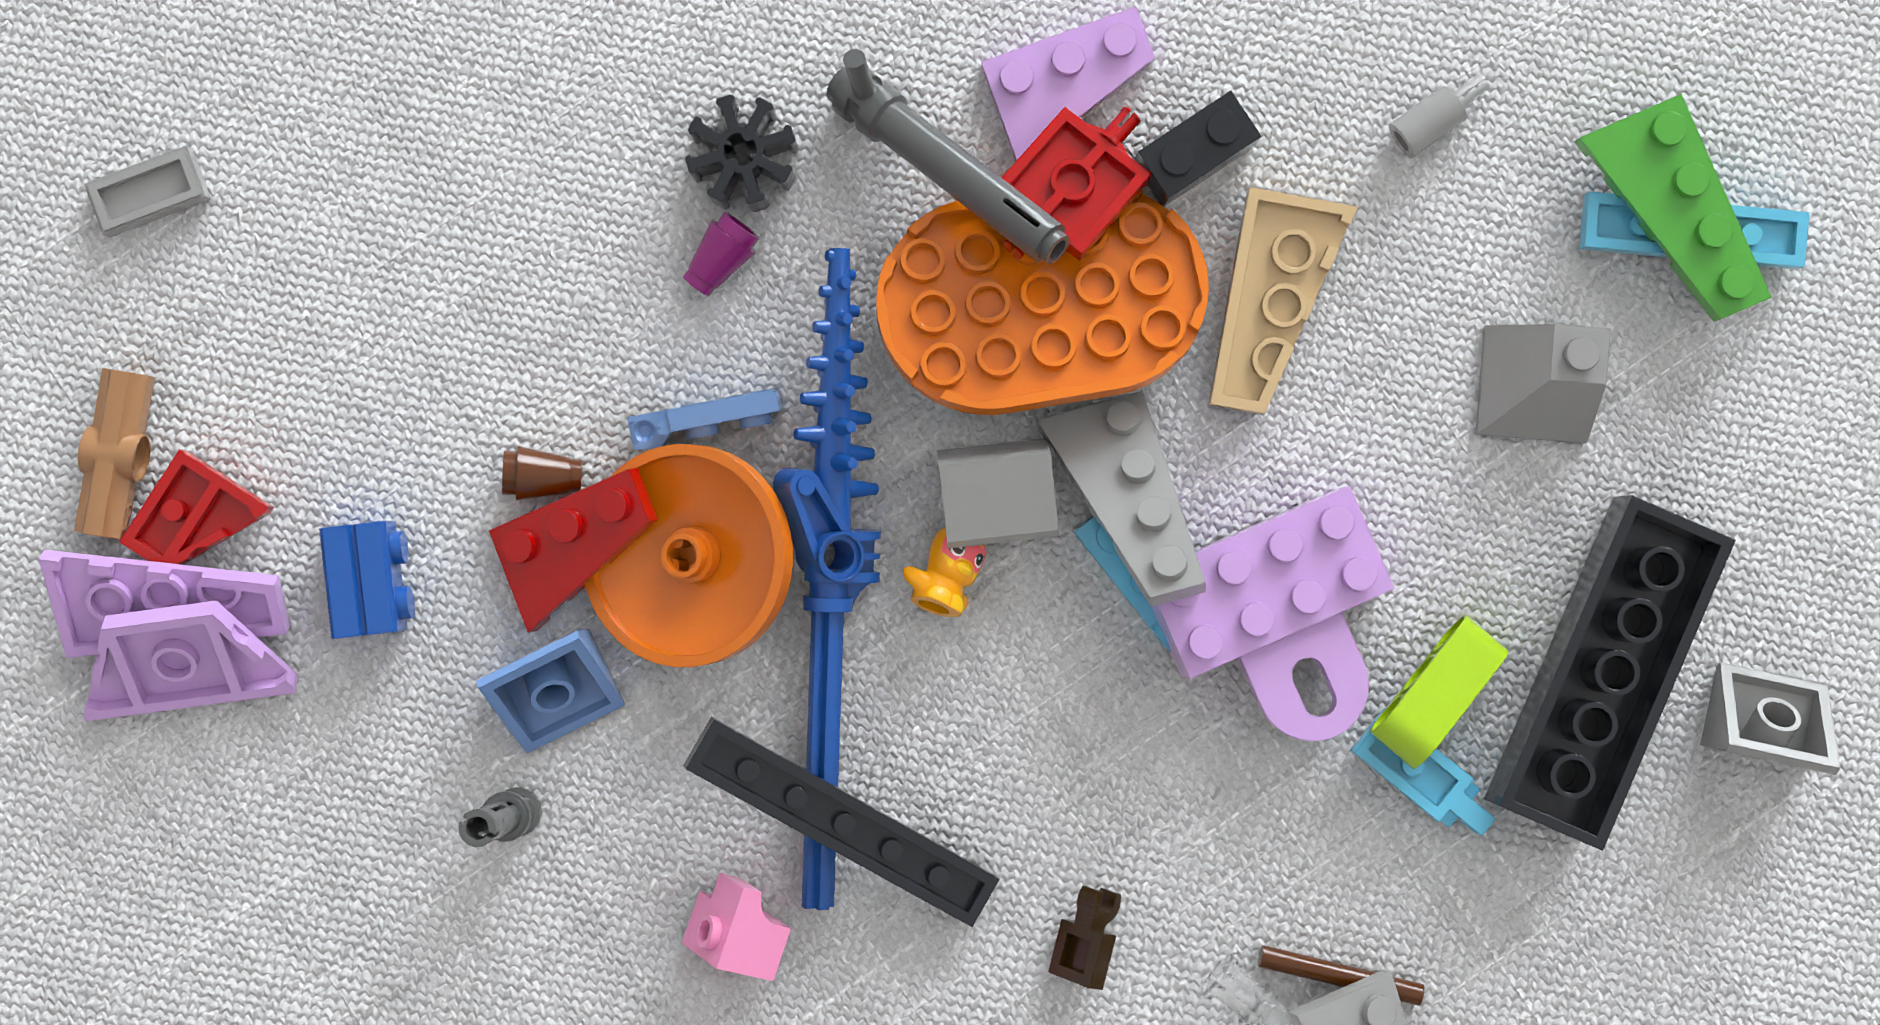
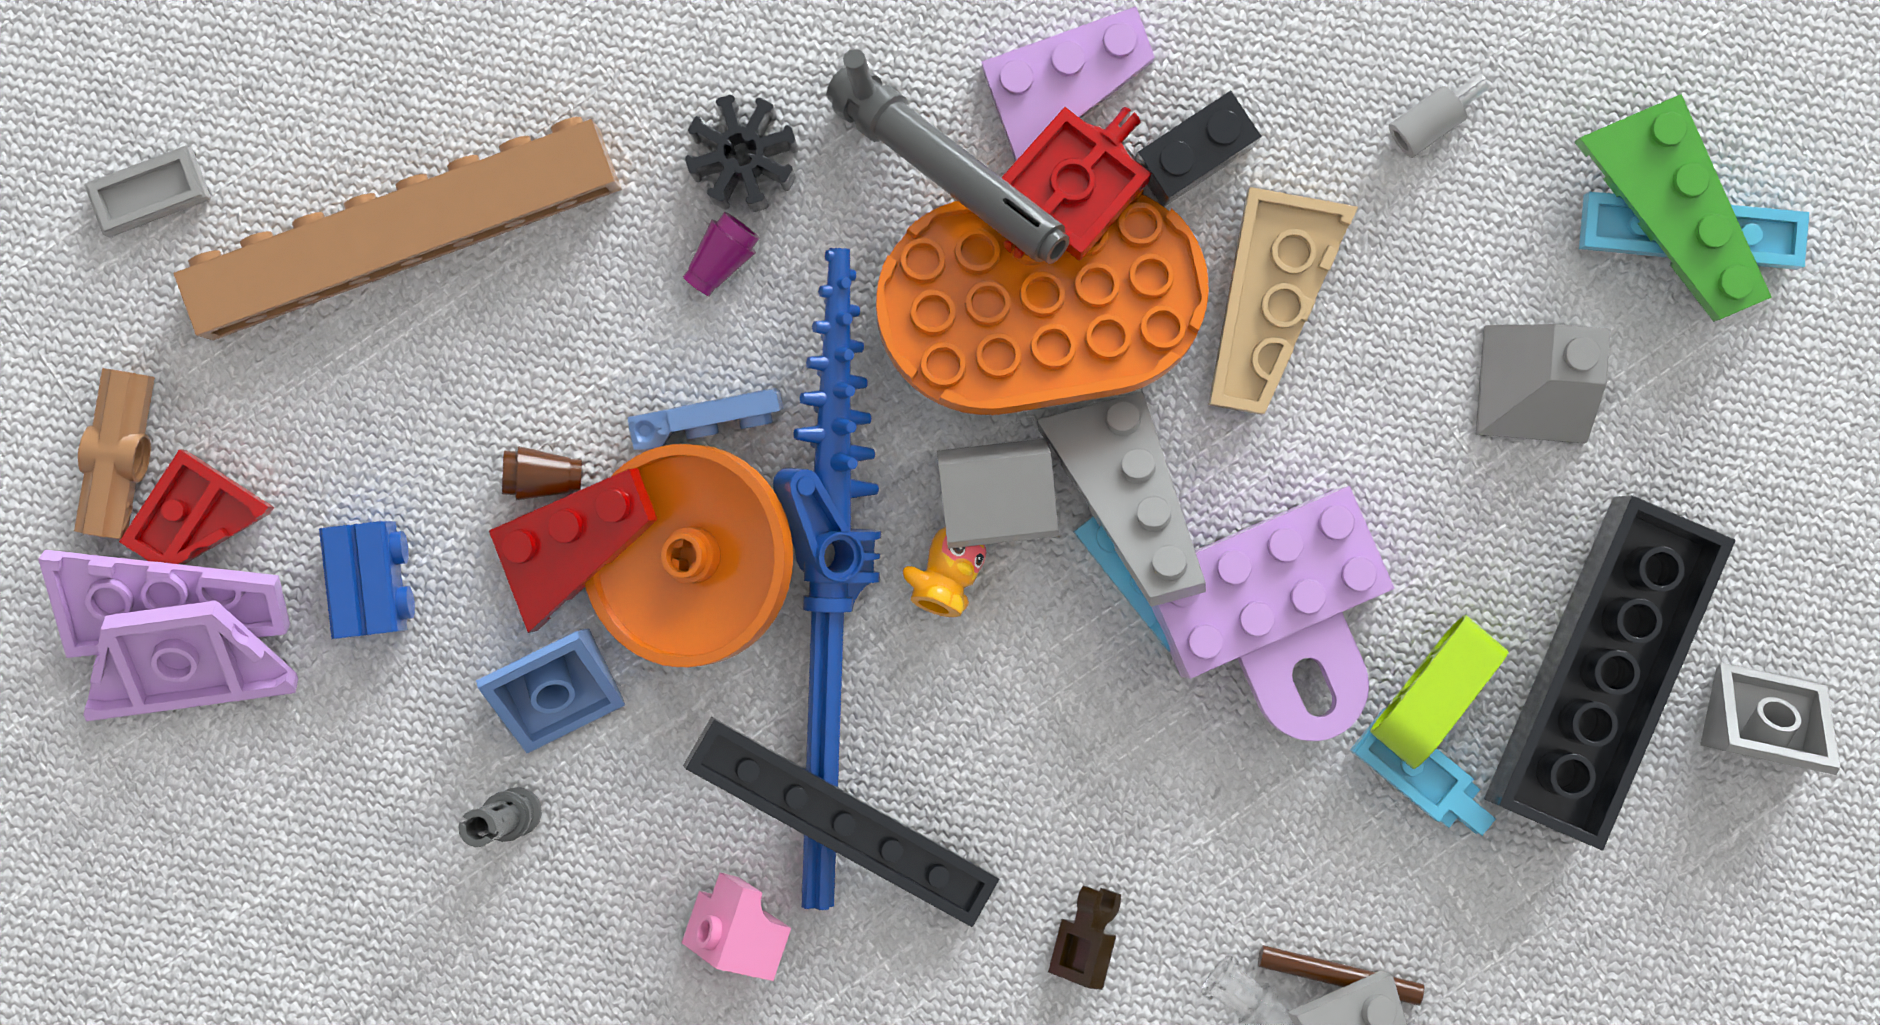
none -> medium nougat brick [173,117,622,341]

